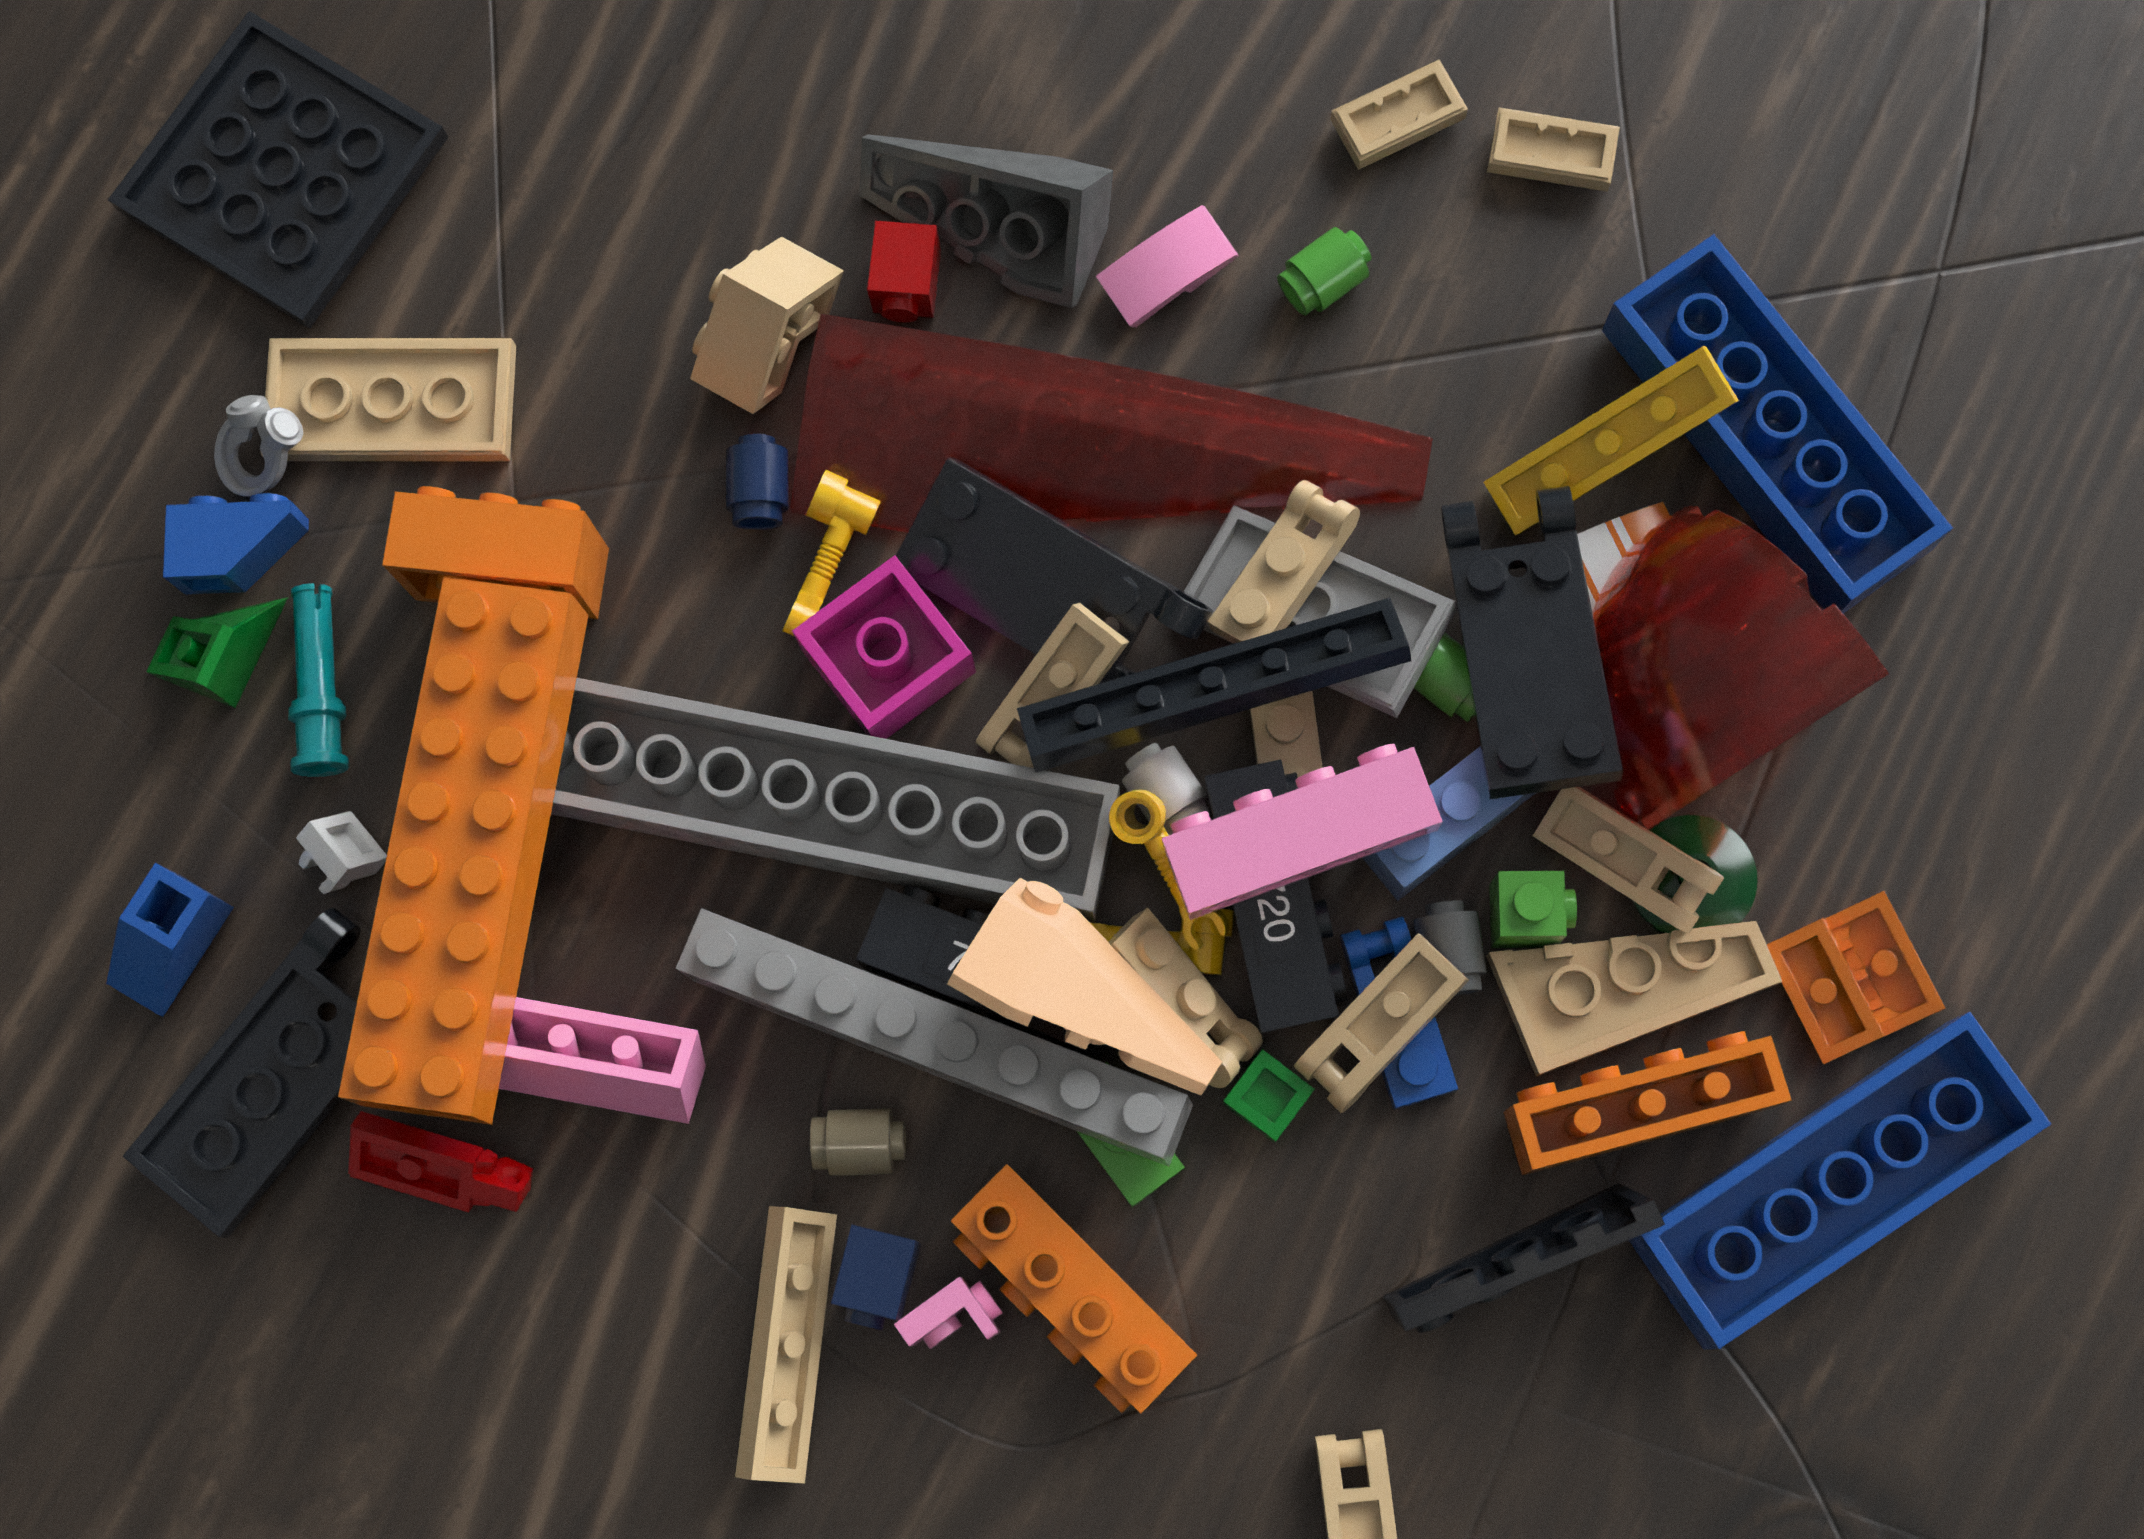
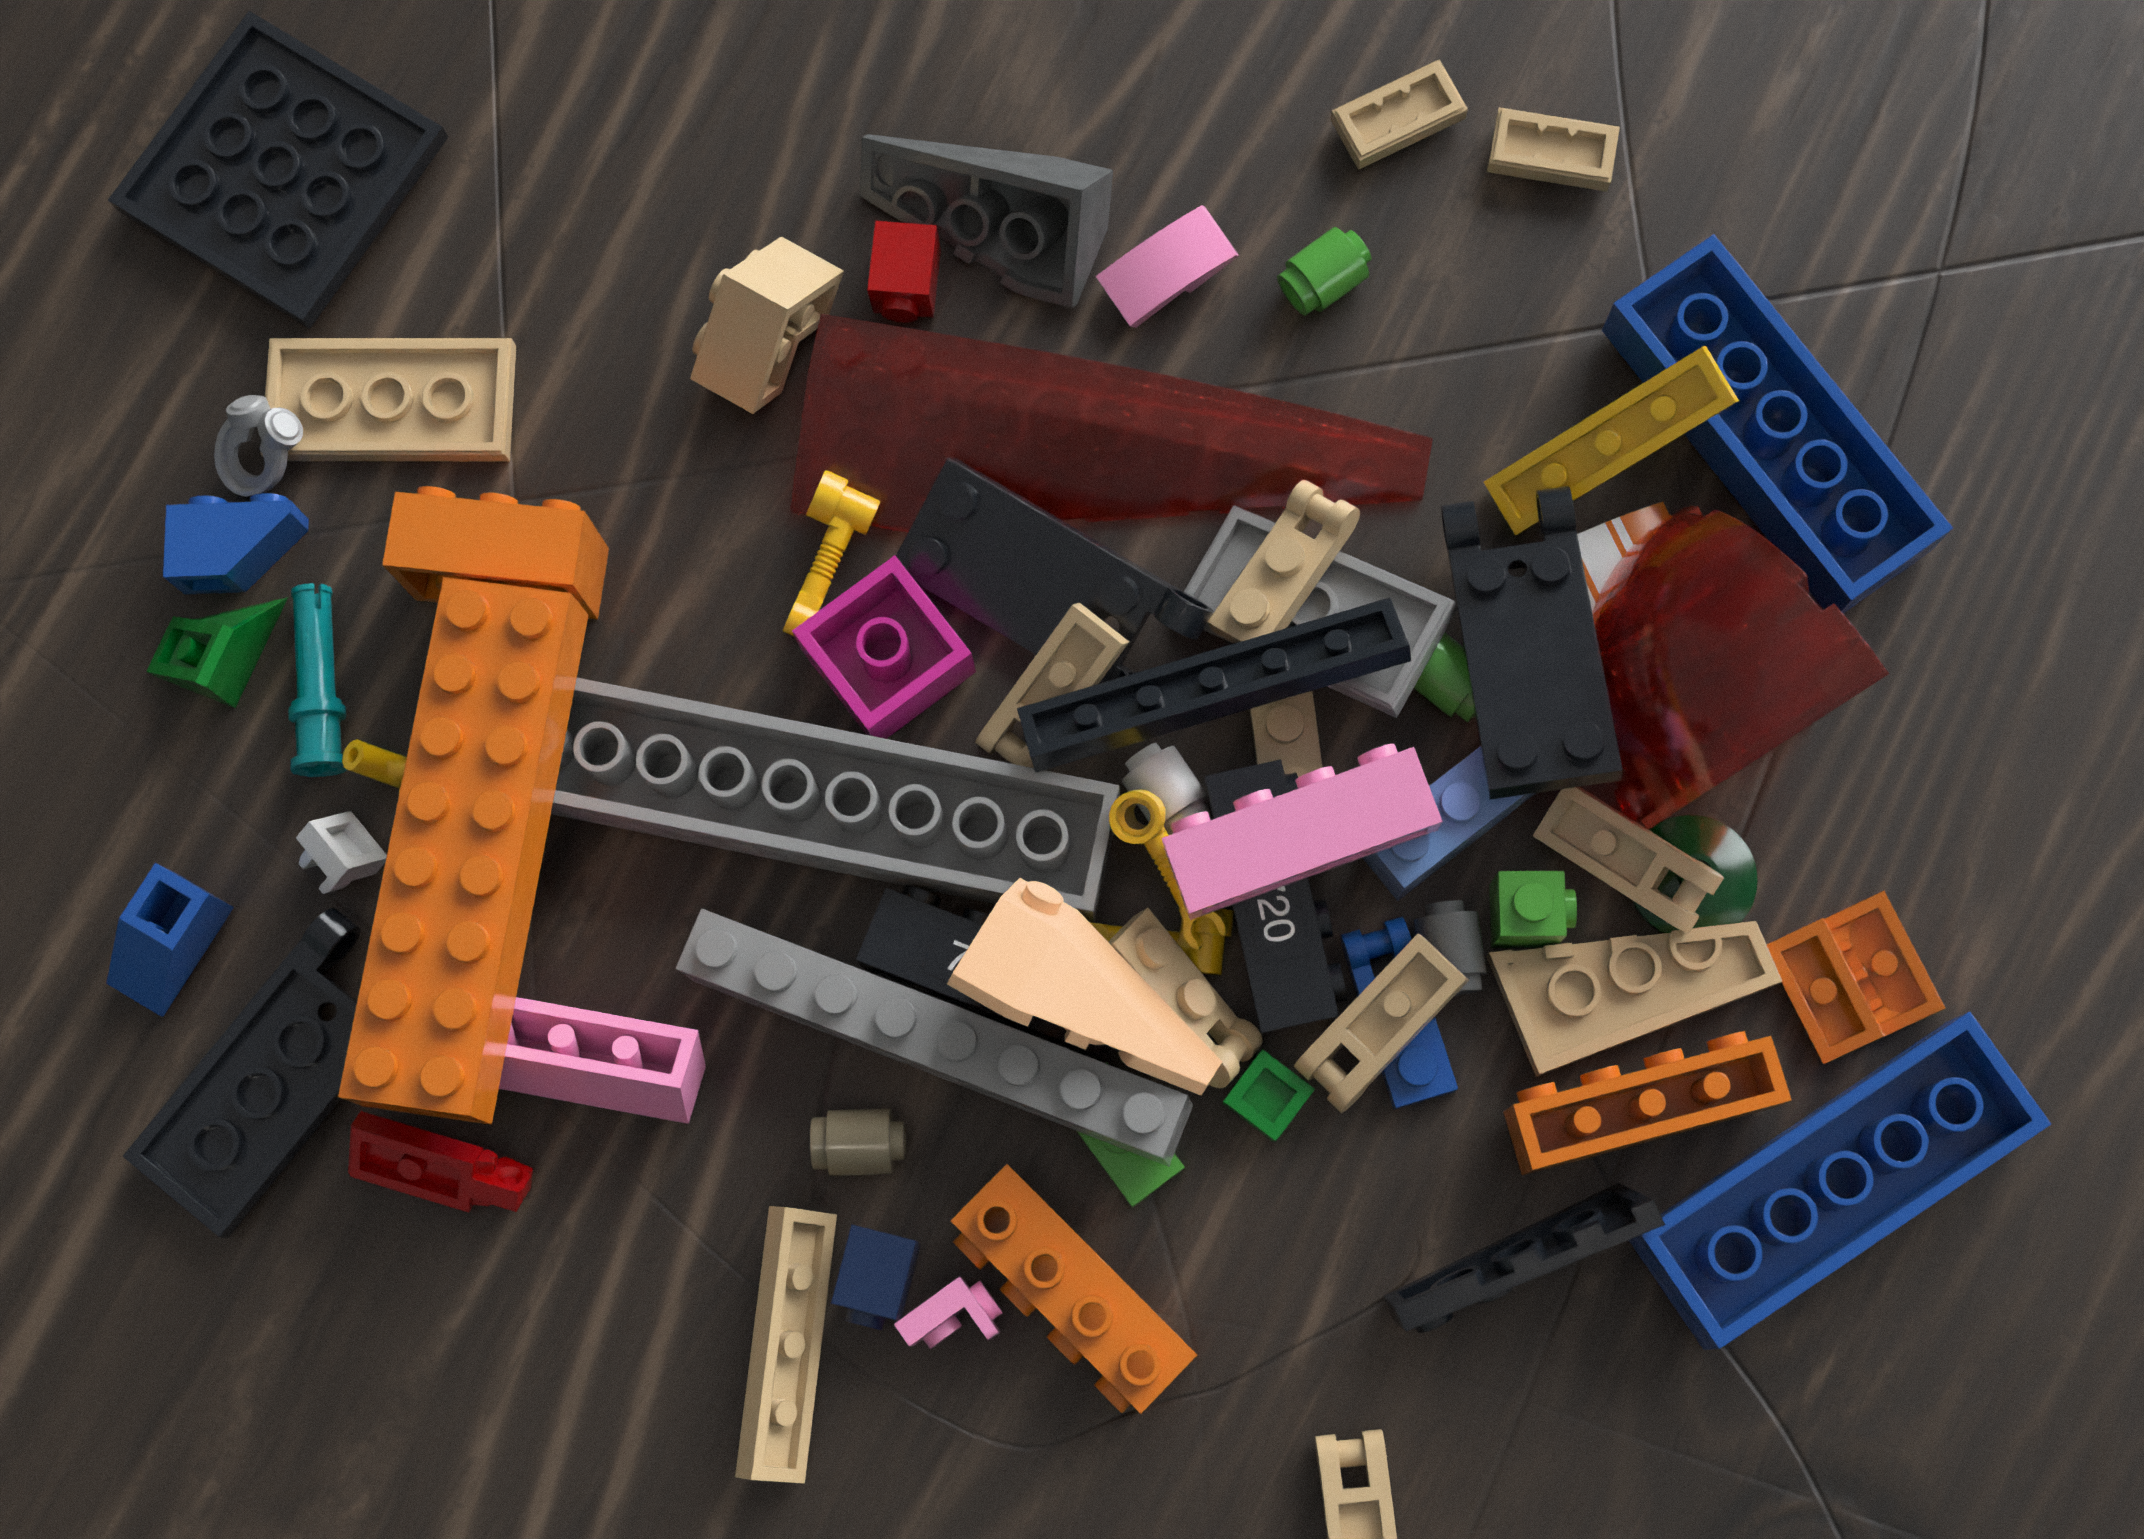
dark blue brick [726,434,789,530] -> none
none -> yellow arm [342,739,407,793]

